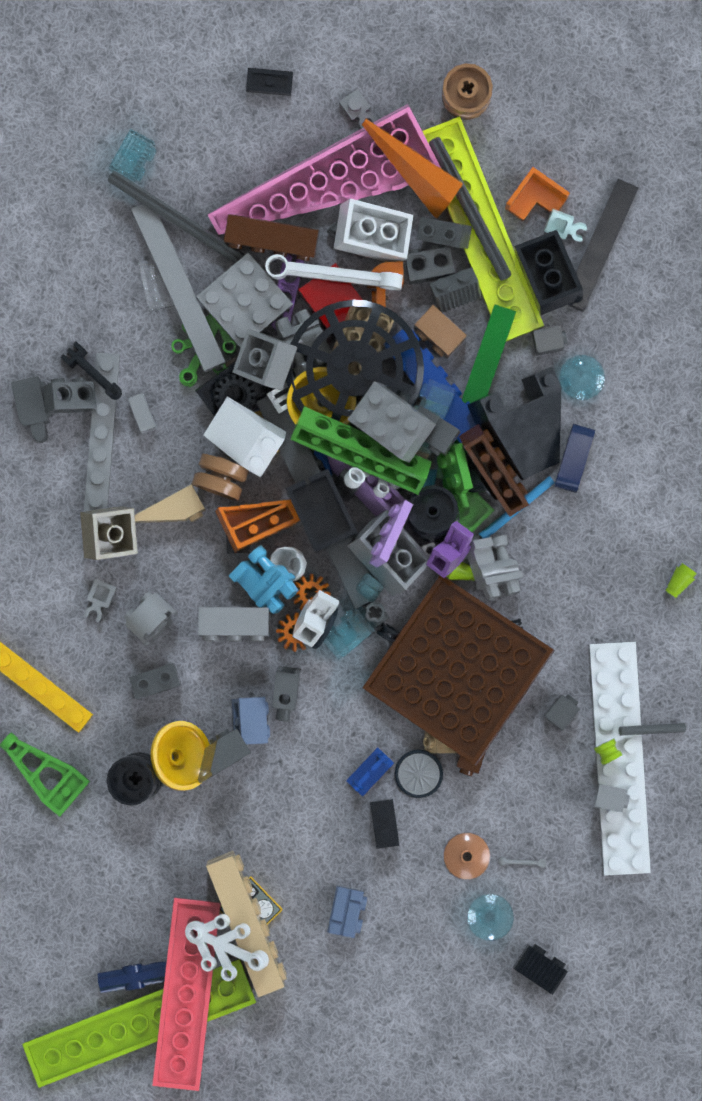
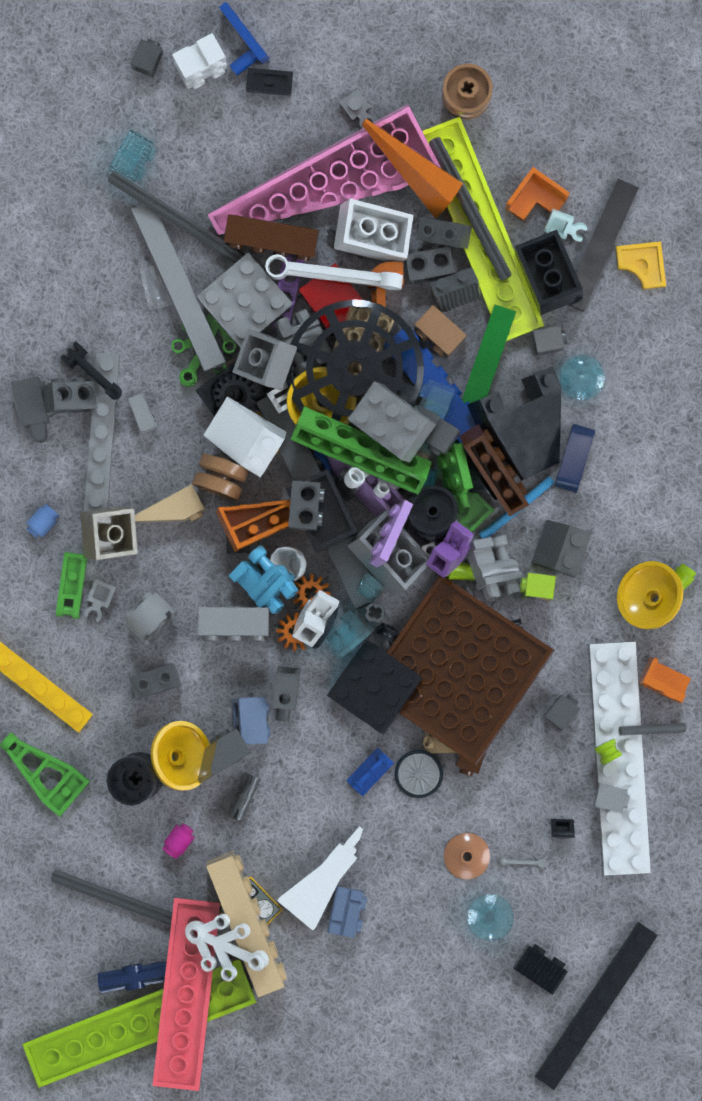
black brick [370,799,399,849] -> none
none -> medium blue brick [26,504,60,538]
none -> dark grey axle [51,870,172,926]
none -> bright green plate [56,552,88,619]
none -> dark grey brick [130,39,163,78]
none -> dark pink brick [162,823,195,859]
none -> white brick [172,33,227,89]
none -> blue piece [219,2,270,76]
none -> dark grey pin [229,774,261,822]
none -> white piece [277,826,363,930]
none -> dark grey brick [288,481,325,531]
none -> black plate [327,639,423,735]
none -> lime brick [519,573,556,602]
none -> dark grey slope [531,520,592,578]
none -> black plate [535,922,658,1090]
none -> black slope [551,819,575,840]
none -> yellow tile [615,241,666,290]
none -> yellow dish [617,561,683,630]
none -> orange panel [638,657,691,703]

